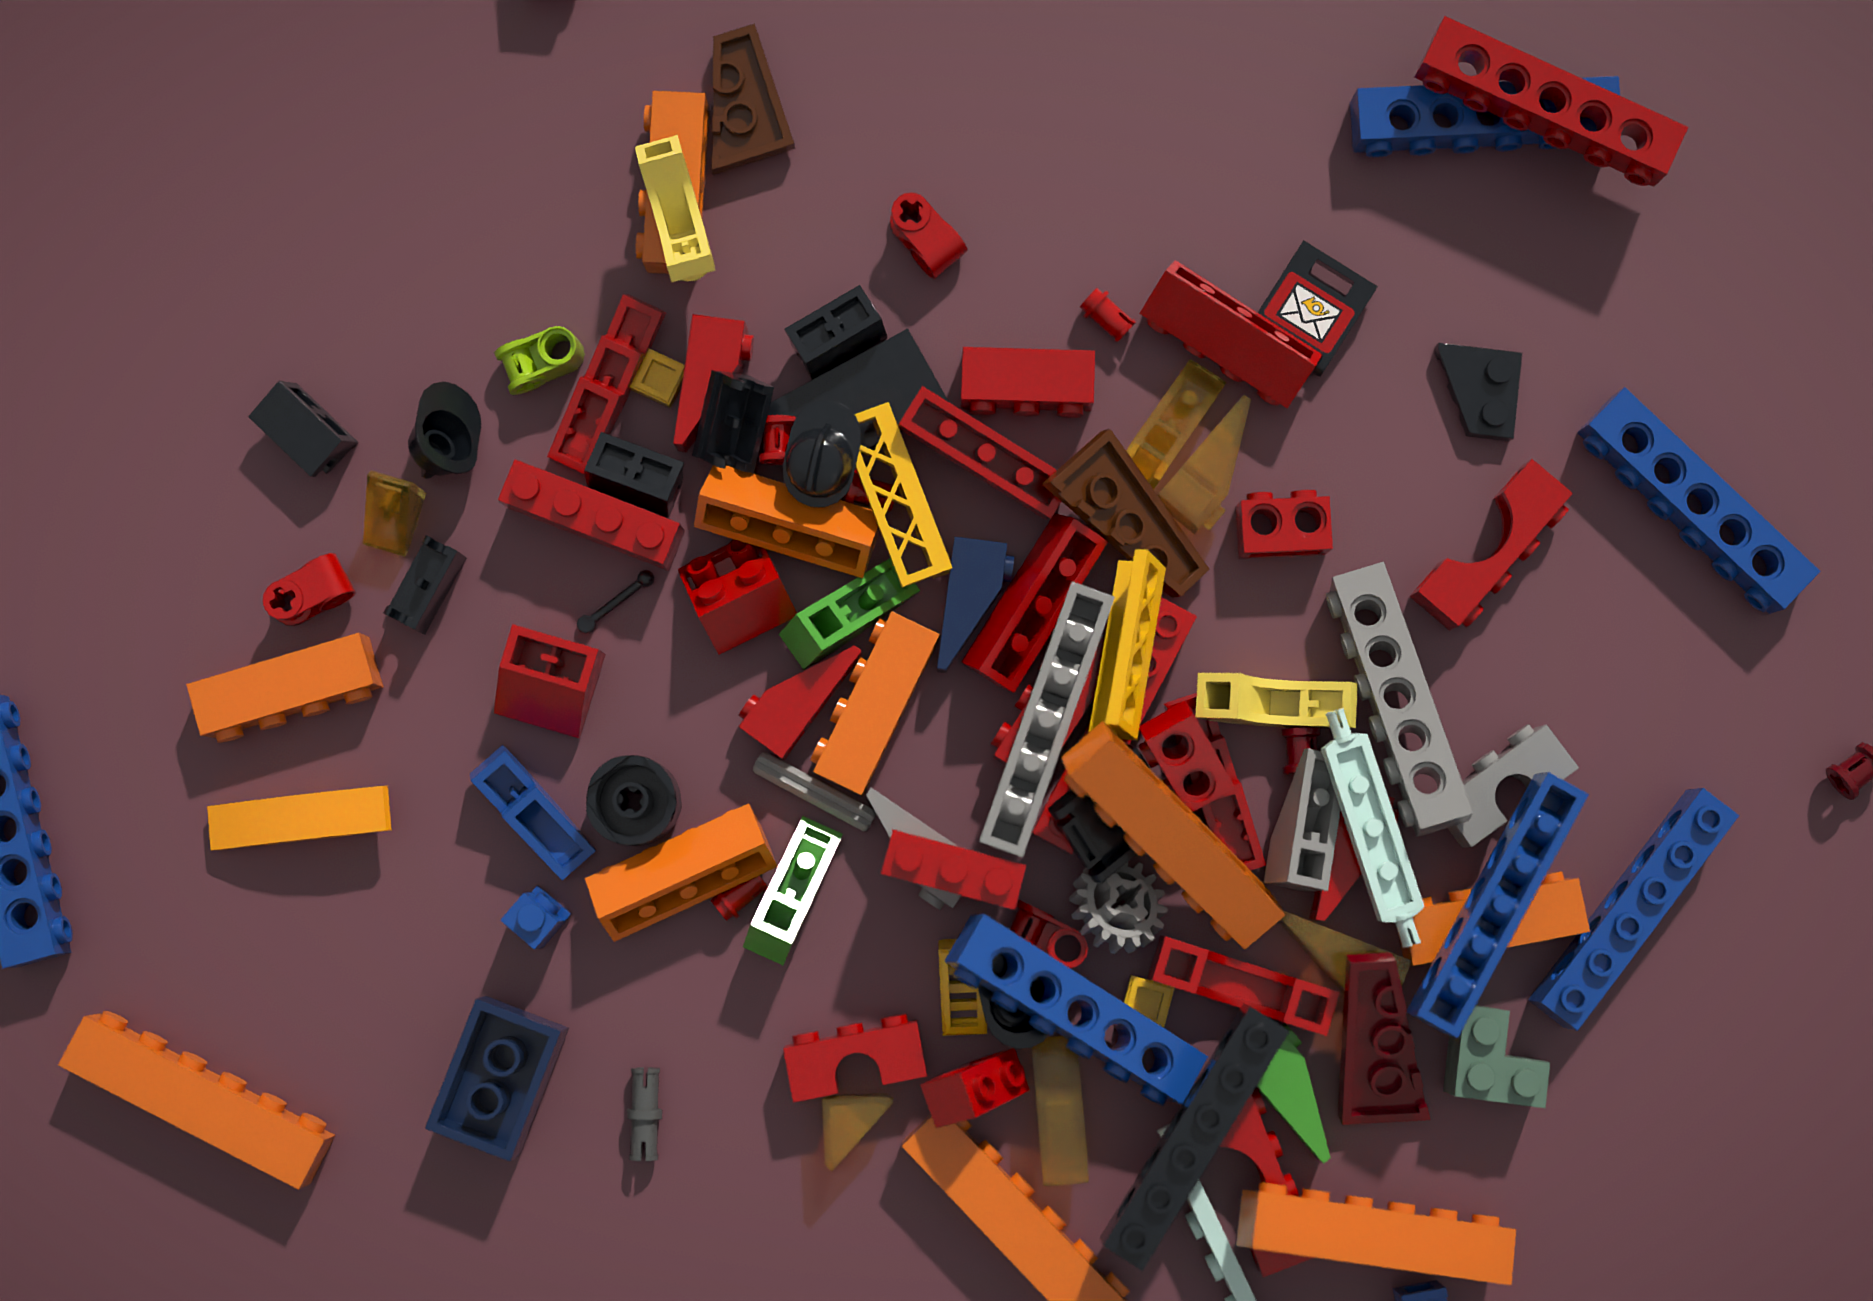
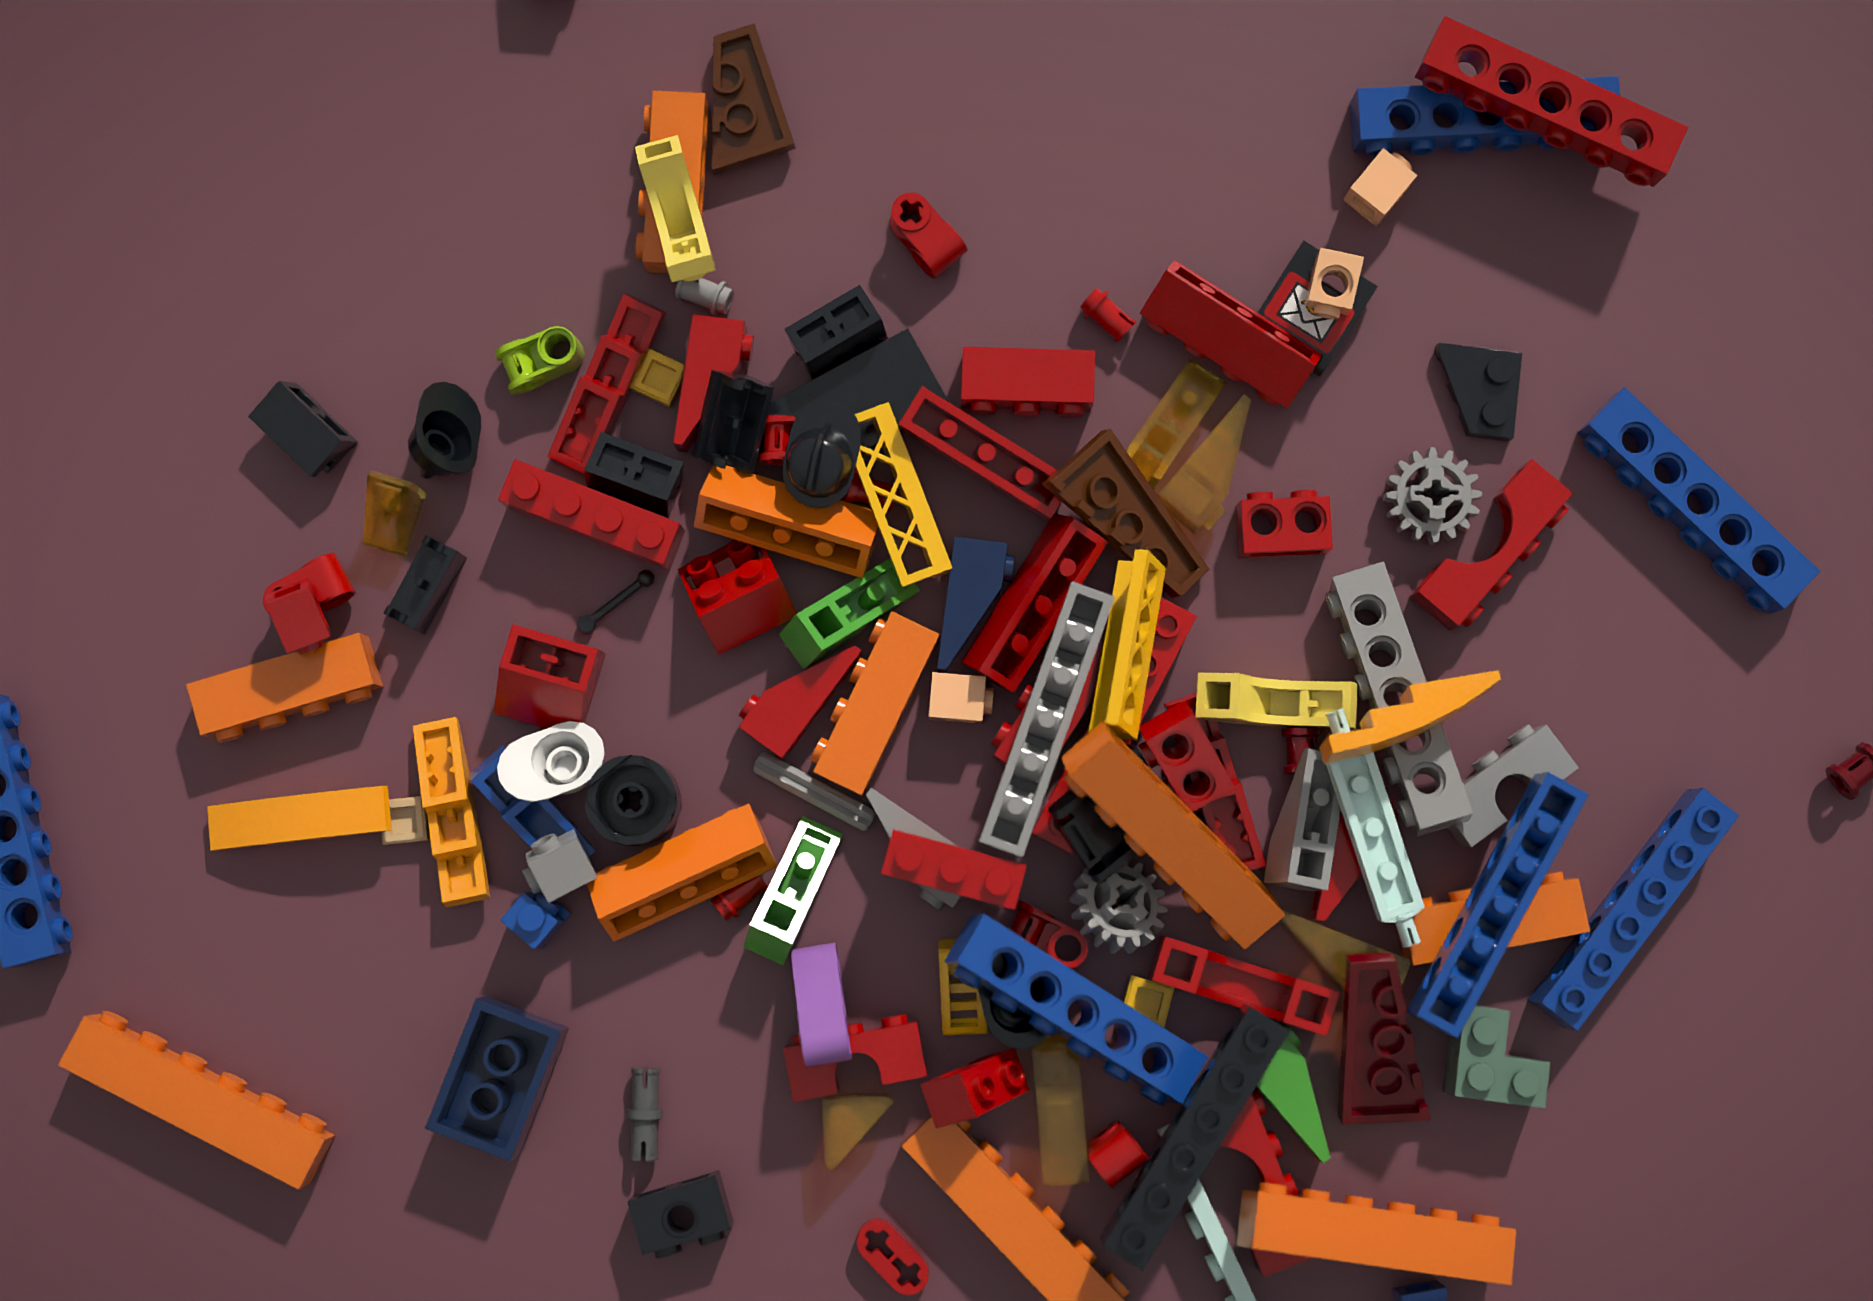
none -> red brick [265,578,330,654]
none -> tan tile [382,796,430,845]
none -> light orange slope [413,717,490,908]
none -> white piece [497,721,605,802]
none -> light grey brick [522,829,597,903]
none -> black brick [627,1170,734,1259]
none -> light grey pin [675,278,734,316]
none -> medium lavender beam [791,942,852,1067]
none -> red beam [856,1218,929,1296]
none -> light nougat brick [929,672,994,724]
none -> red piece [1087,1120,1149,1188]
none -> light nougat brick [1304,247,1364,320]
none -> light orange slope [1320,670,1501,764]
none -> light nougat brick [1343,148,1417,227]
none -> light grey gear [1383,447,1482,545]

